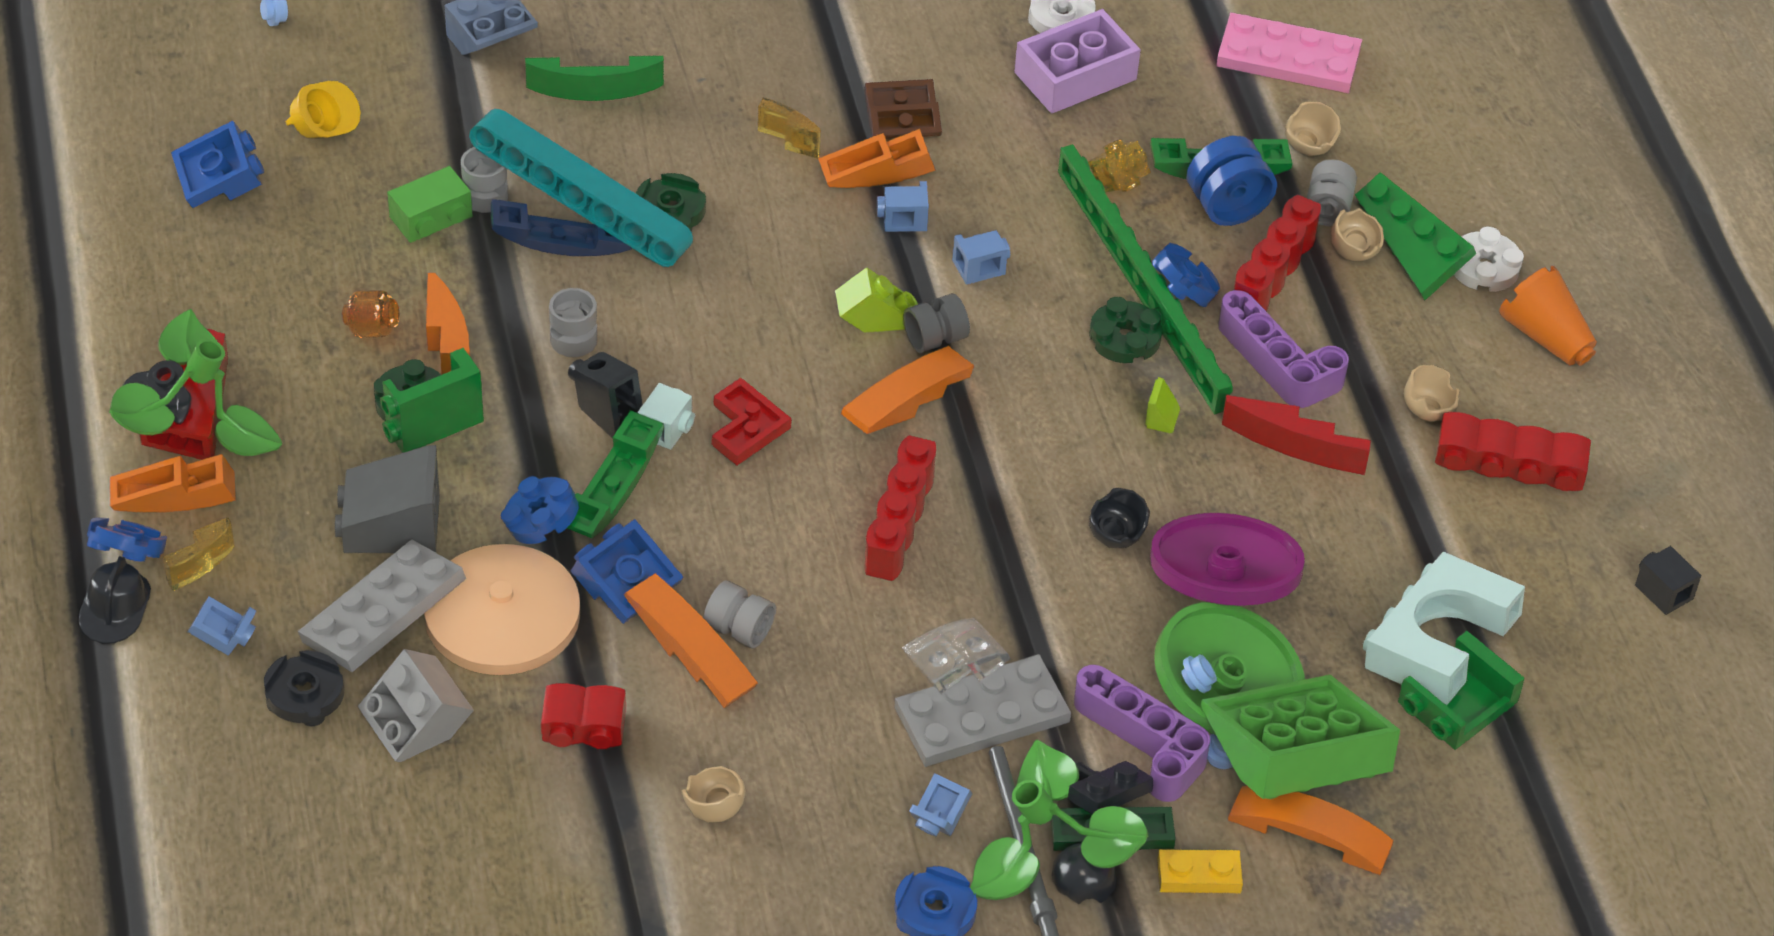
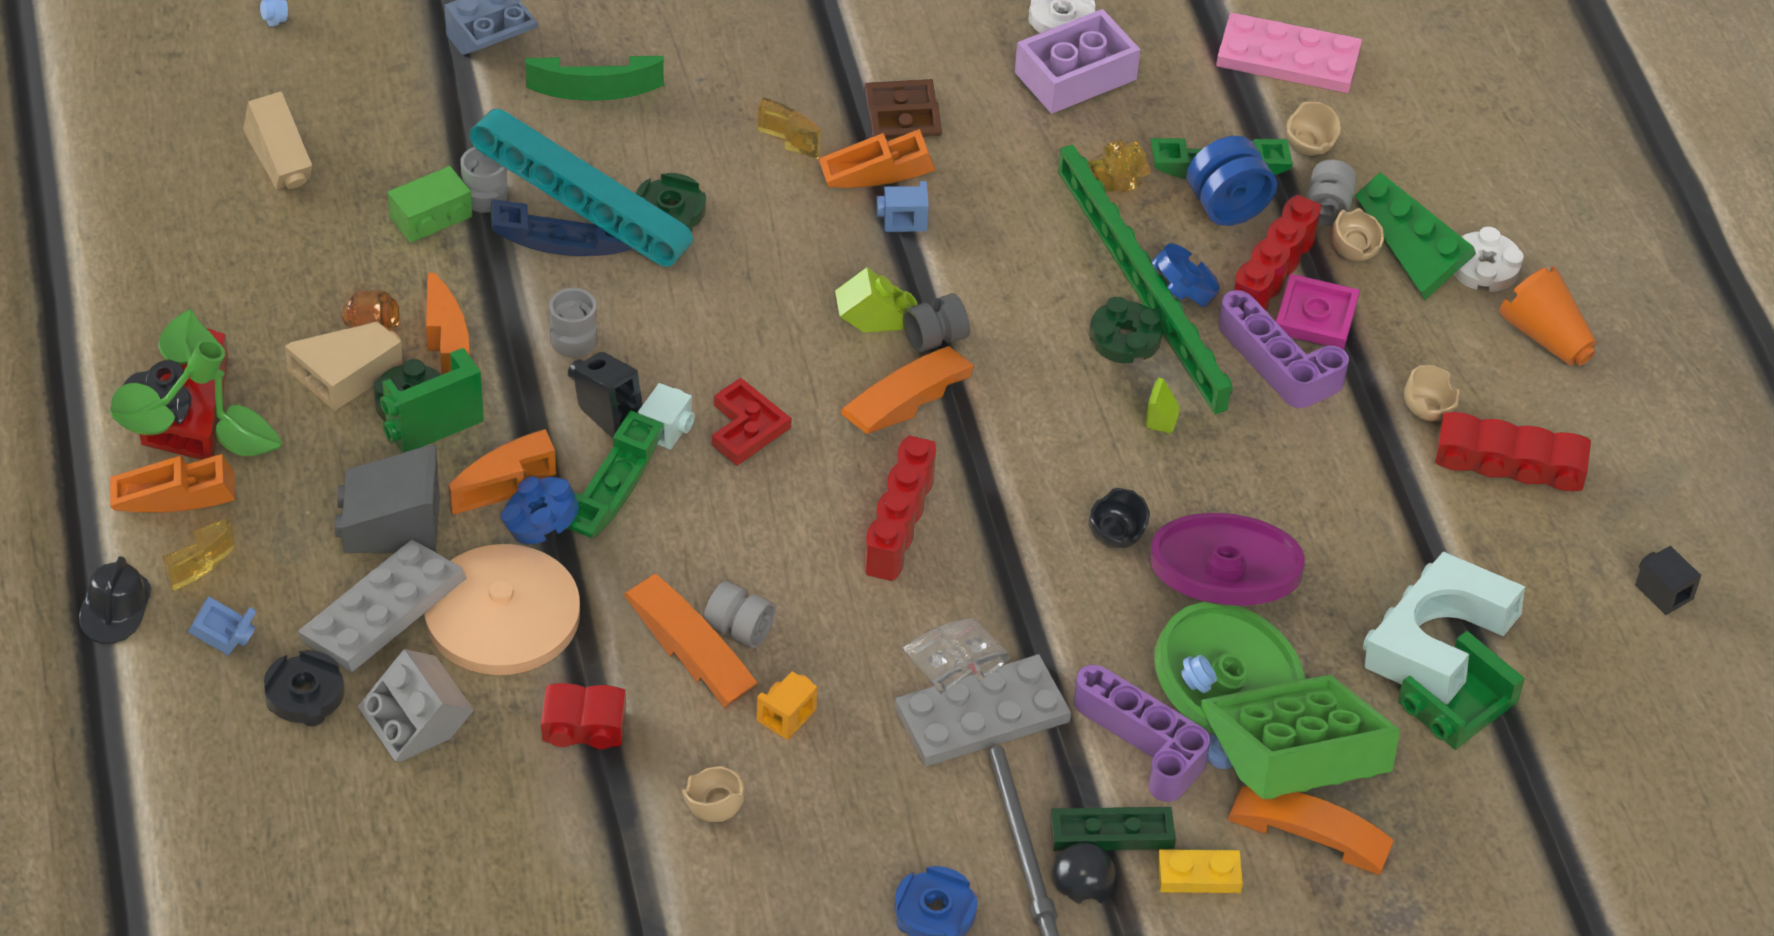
blue plate [87,517,167,562] -> none
blue plate [171,120,265,208] -> none
yellow piece [285,81,361,139] -> none
blue plate [571,519,684,624] -> none
medium blue bracket [909,773,973,837] -> none
medium blue brick [952,230,1010,285] -> none
bright green plant [970,740,1148,900] -> none
black plate [1068,761,1153,814] -> none
red slope [1222,395,1371,475] -> none
none -> tan slope [243,91,312,190]
none -> tan slope [285,322,403,411]
none -> orange slope [448,429,556,515]
none -> light orange brick [756,671,818,740]
none -> dark pink plate [1276,274,1360,350]

